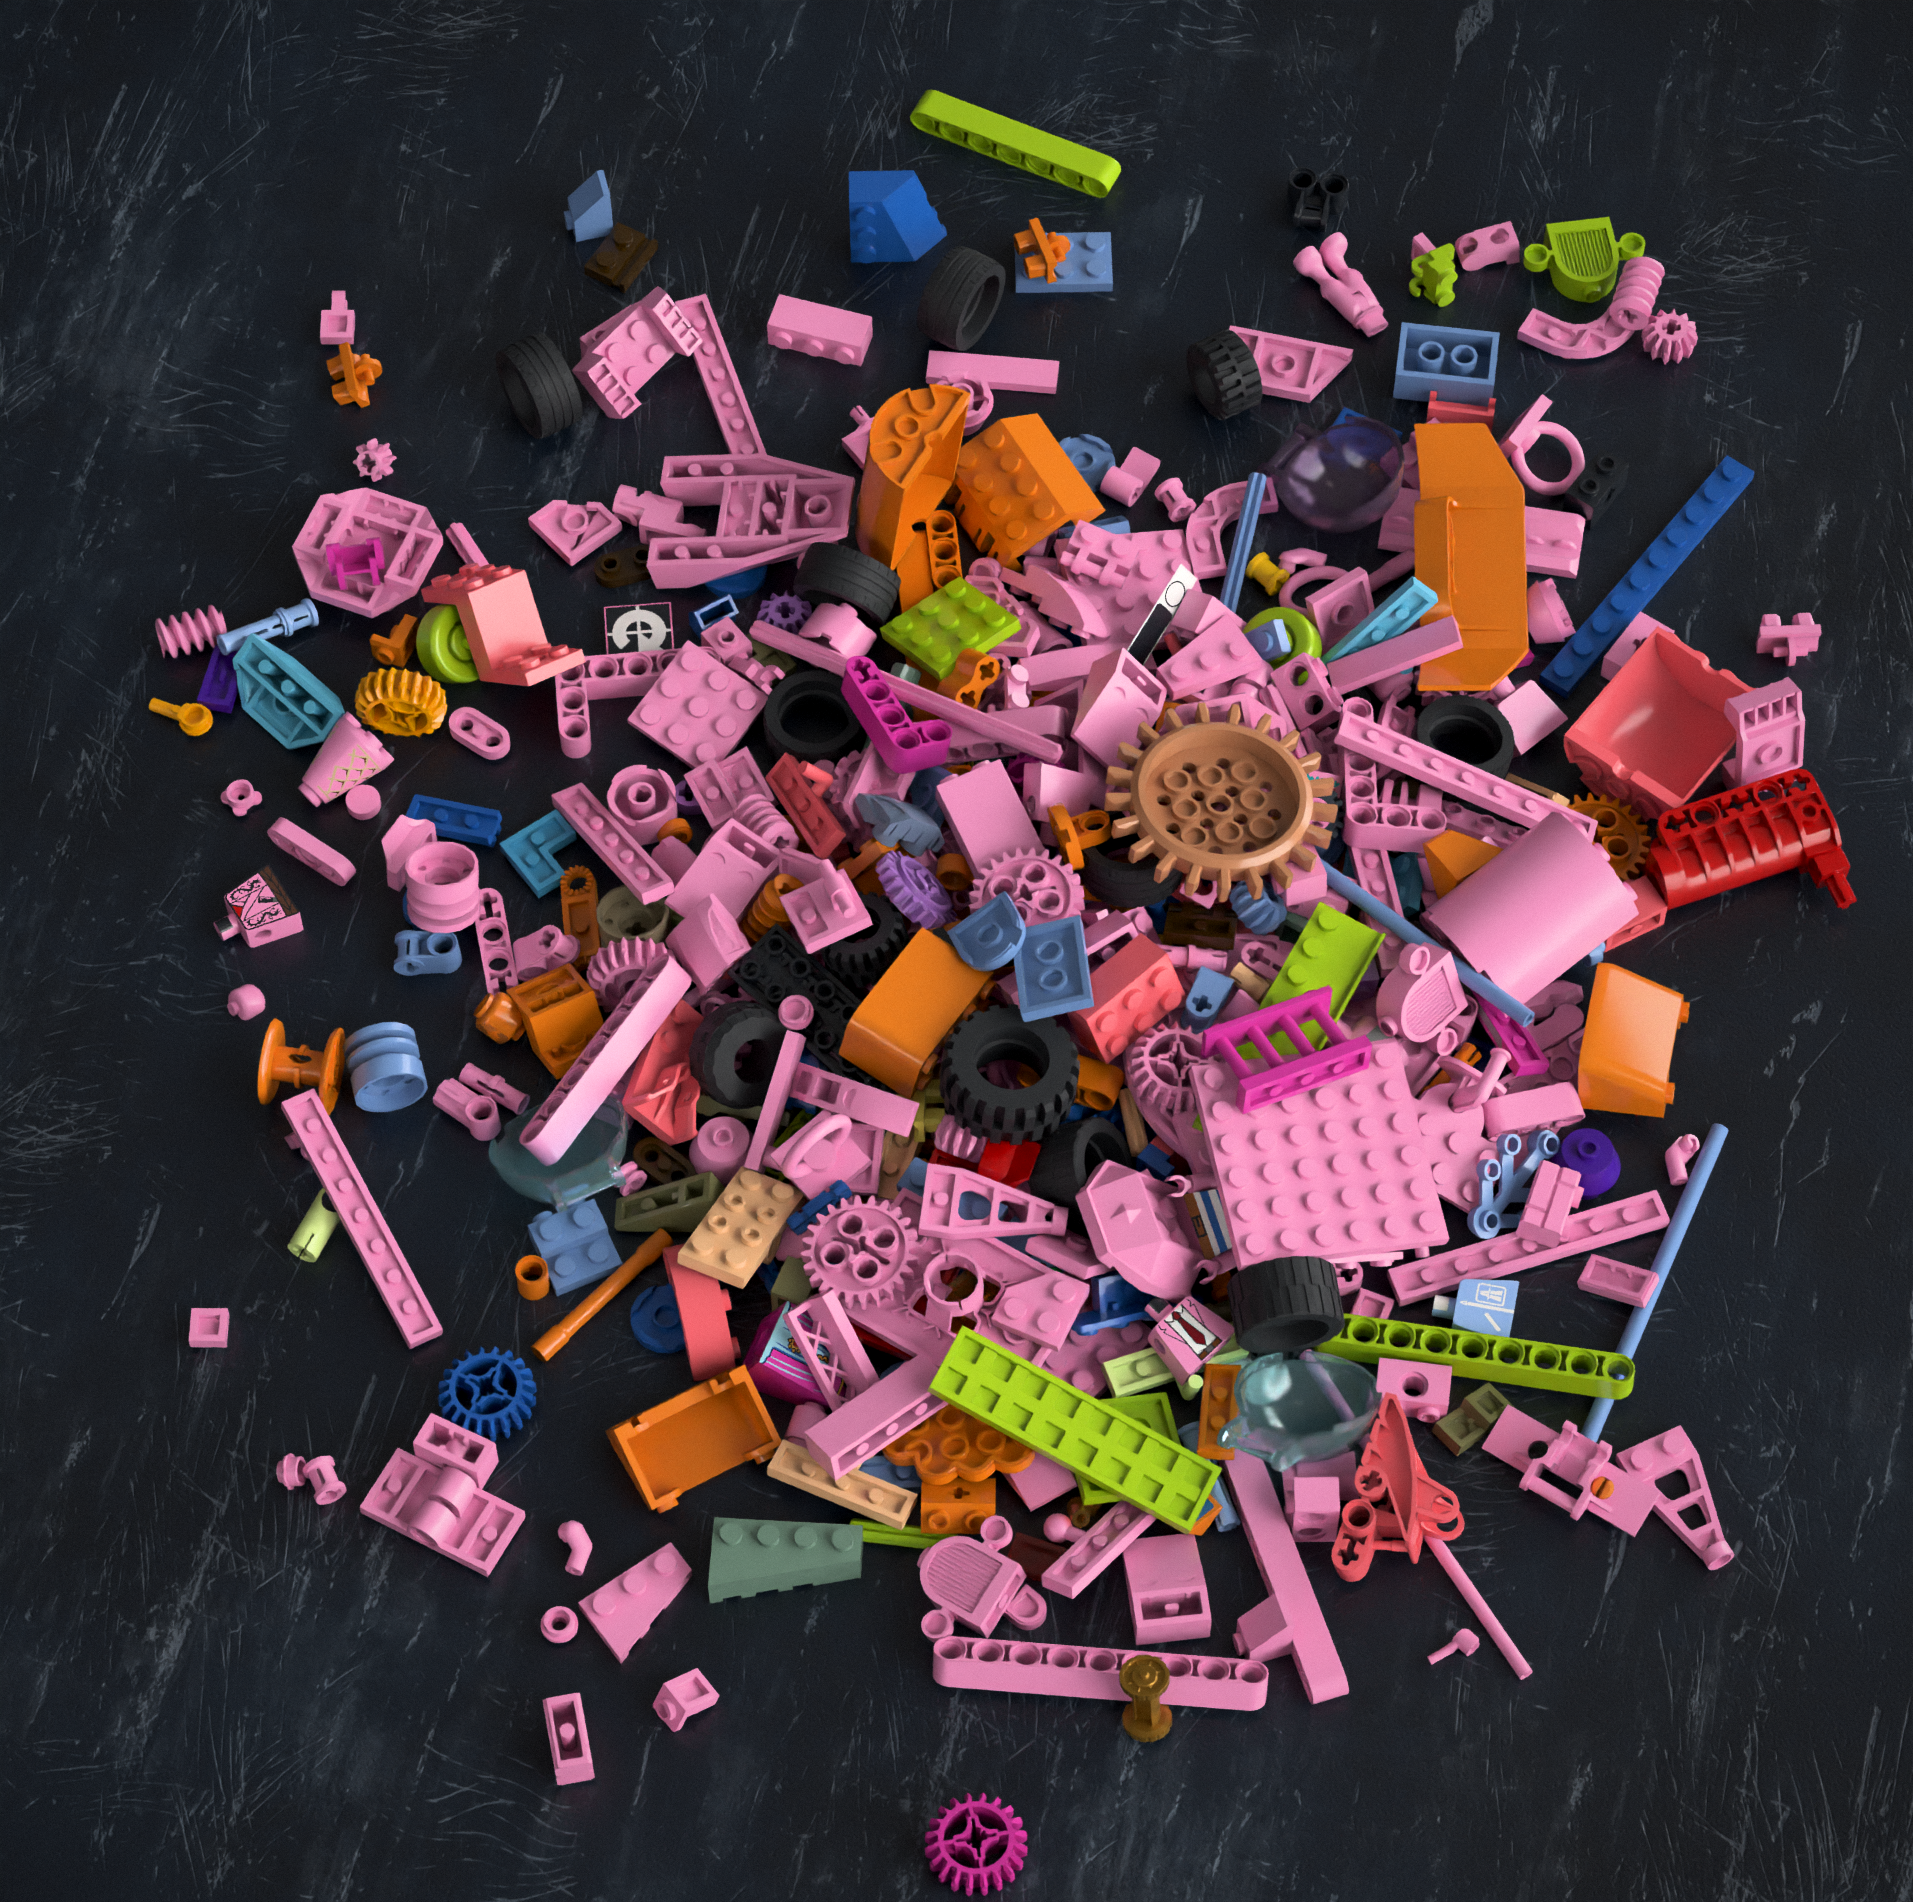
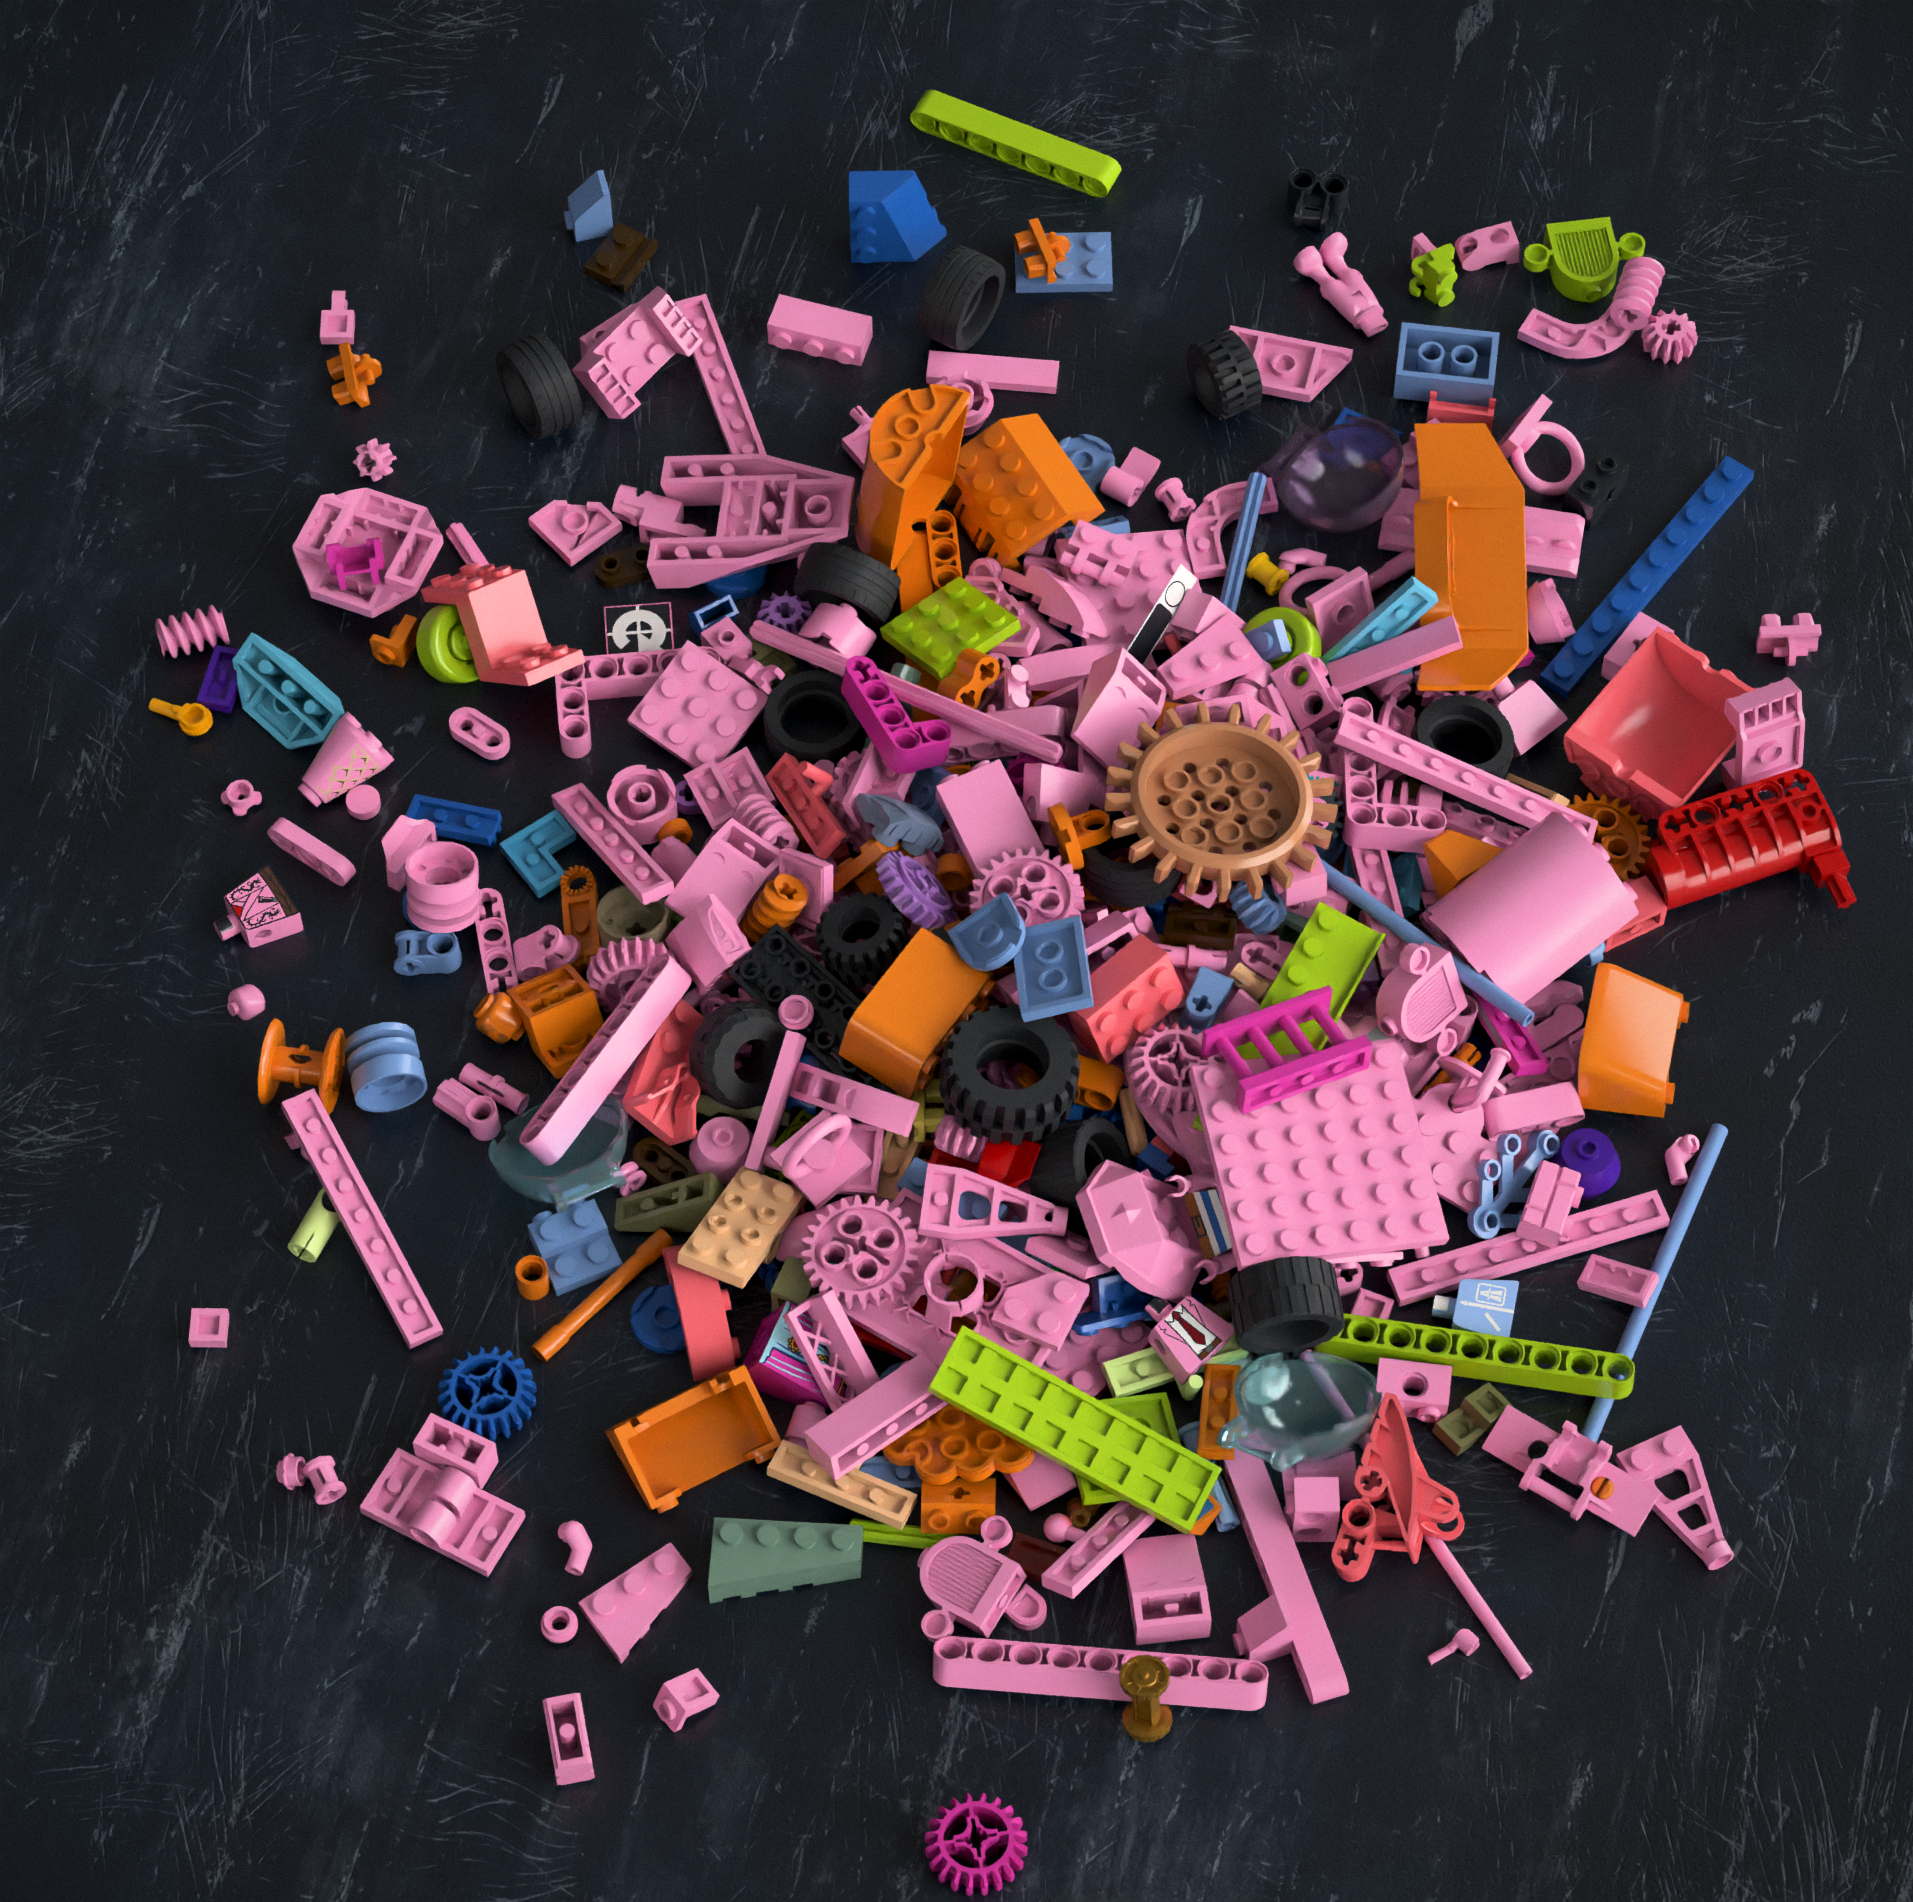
light blue pin [217,598,319,655] -> none
light orange gear [354,667,447,737] -> none
bright pink plate [779,859,873,954] -> none
blue axle [786,1180,852,1236] -> none

